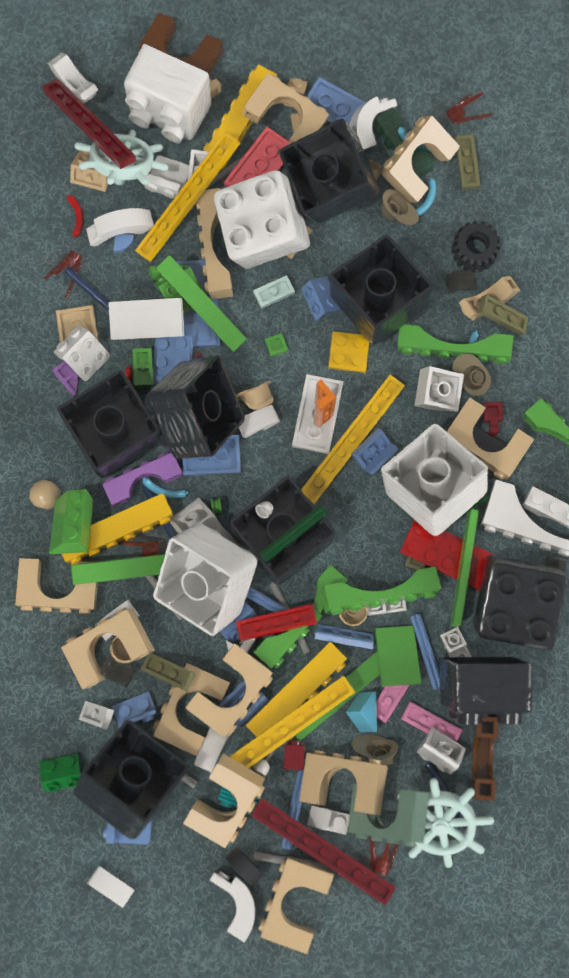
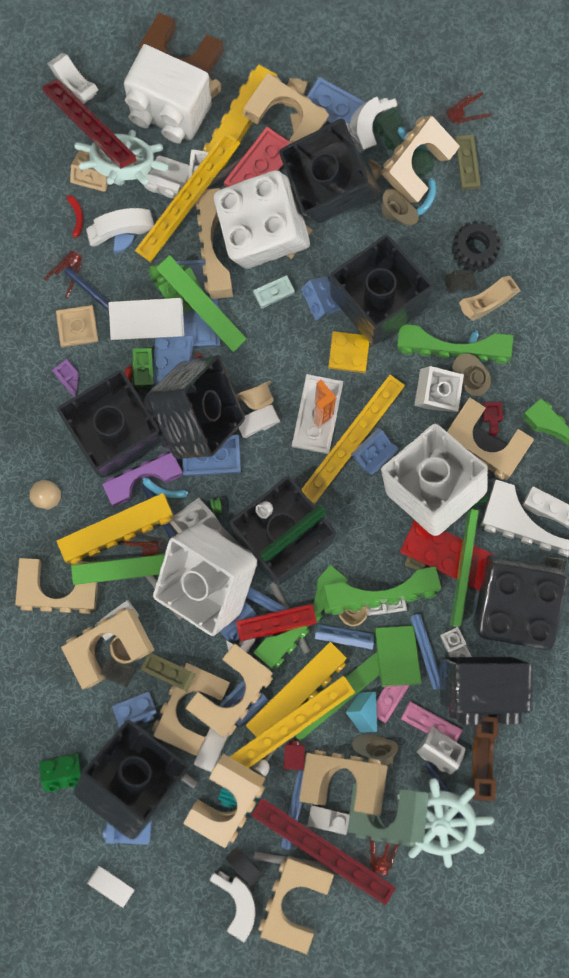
bright green slope [49,489,93,554] -> none
white bracket [54,325,110,381] -> none
white slope [79,701,114,729] -> none
bright green tile [264,333,288,357] -> none
olive plate [478,294,528,336] -> none

